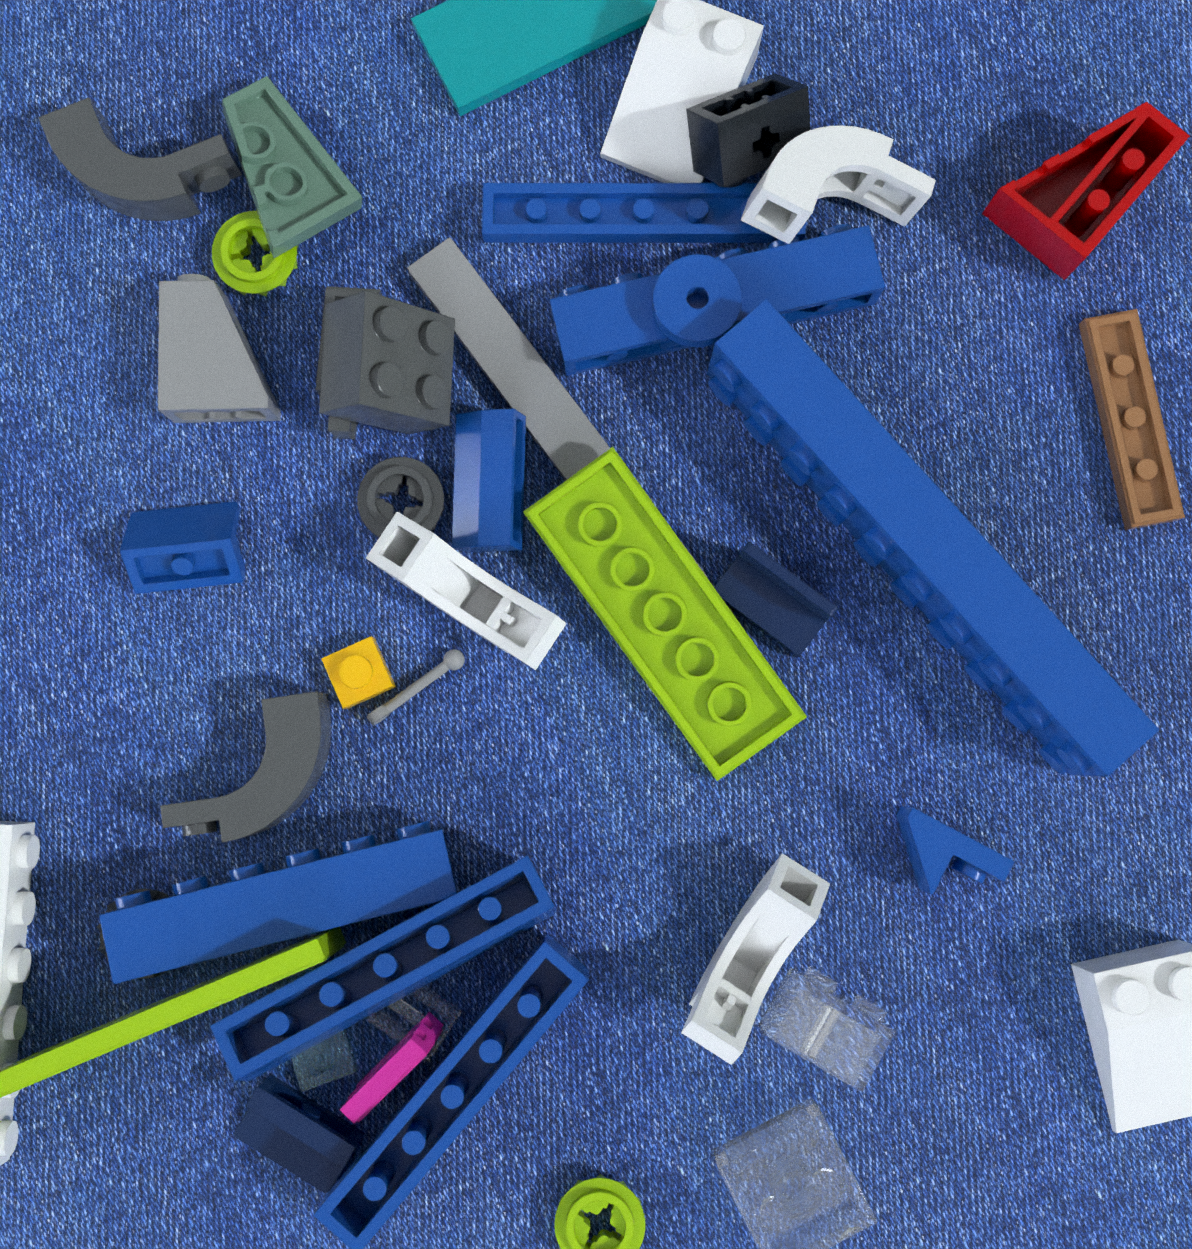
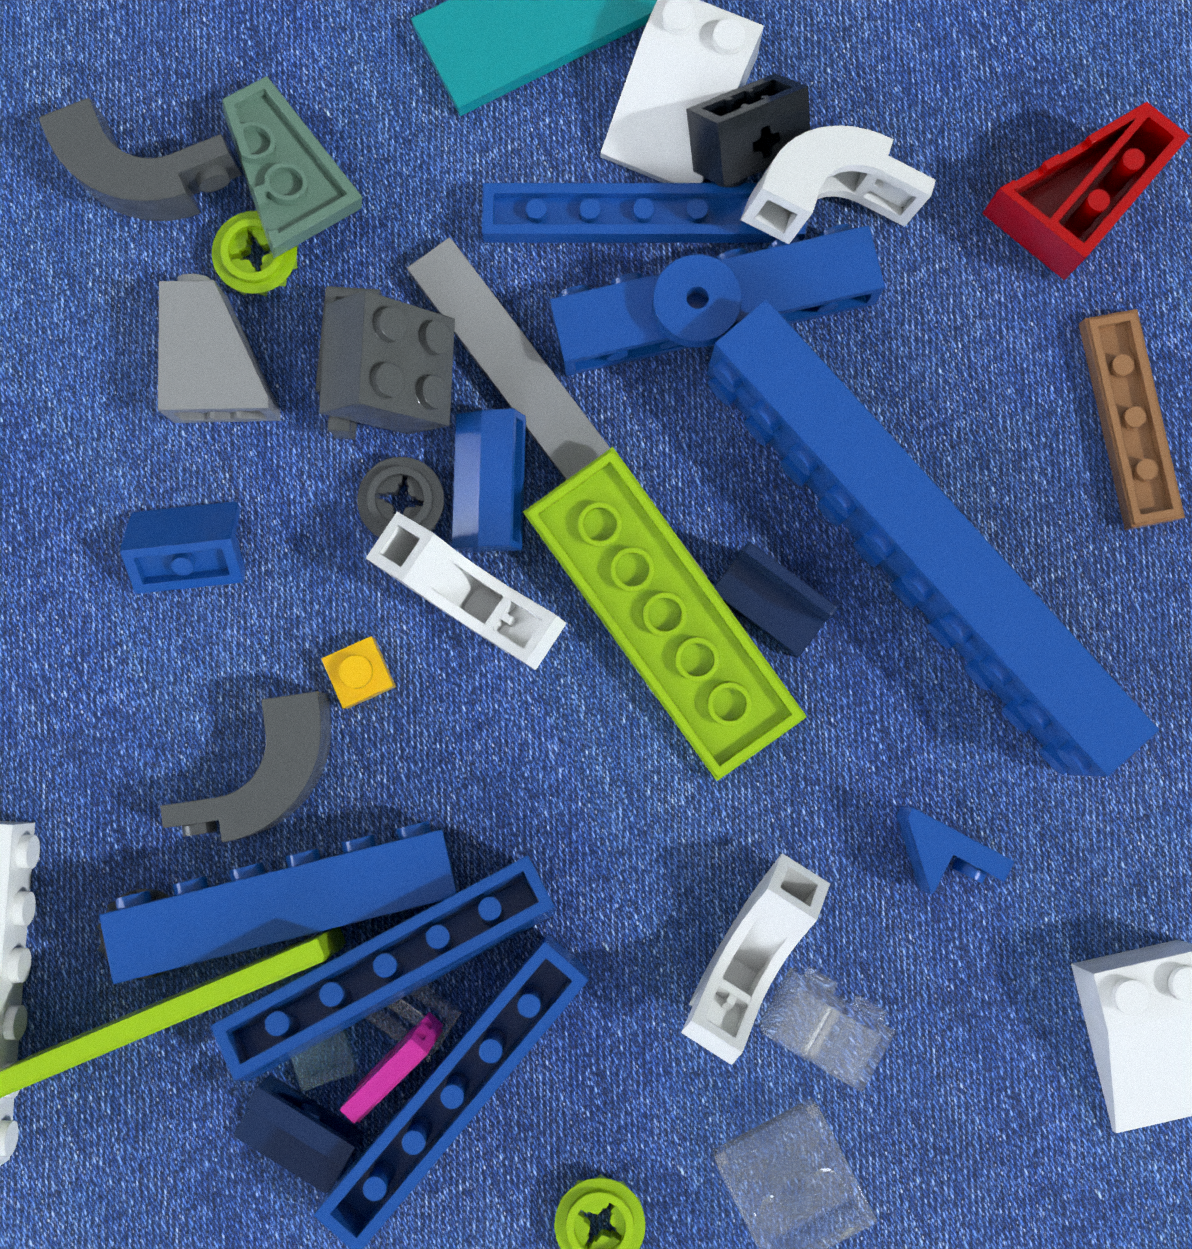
light grey hinge [366,649,465,726] -> none

